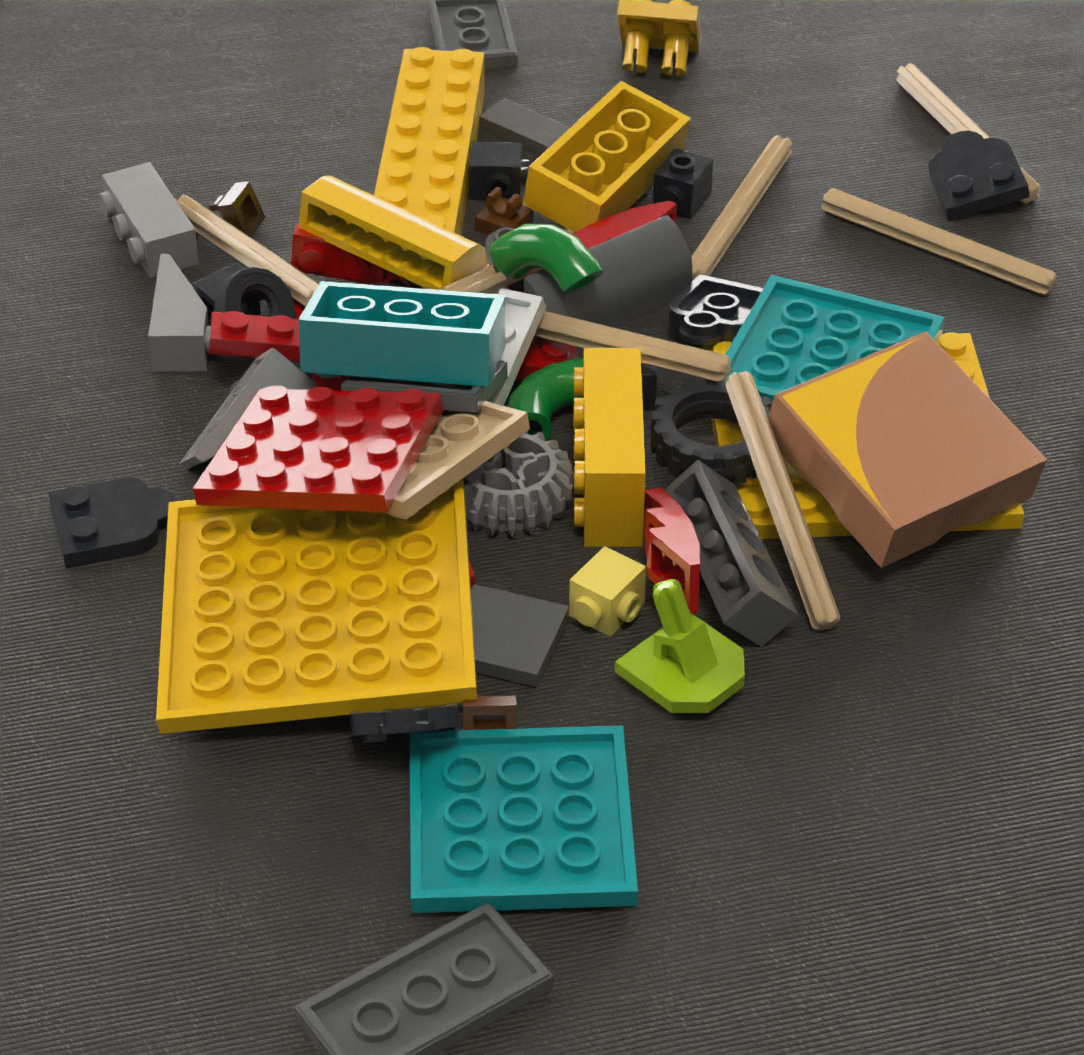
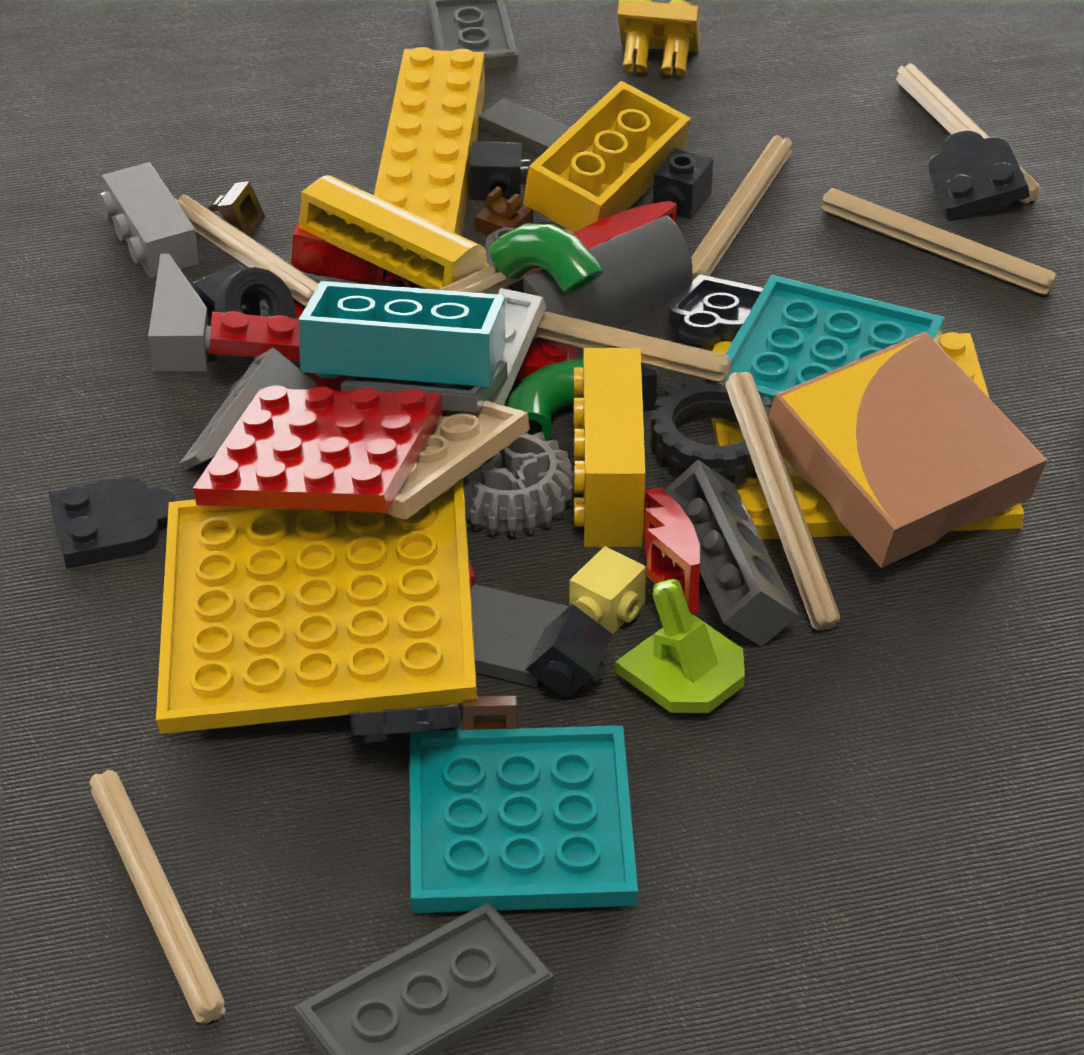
none -> tan axle [89,770,226,1025]
none -> black brick [525,604,613,699]

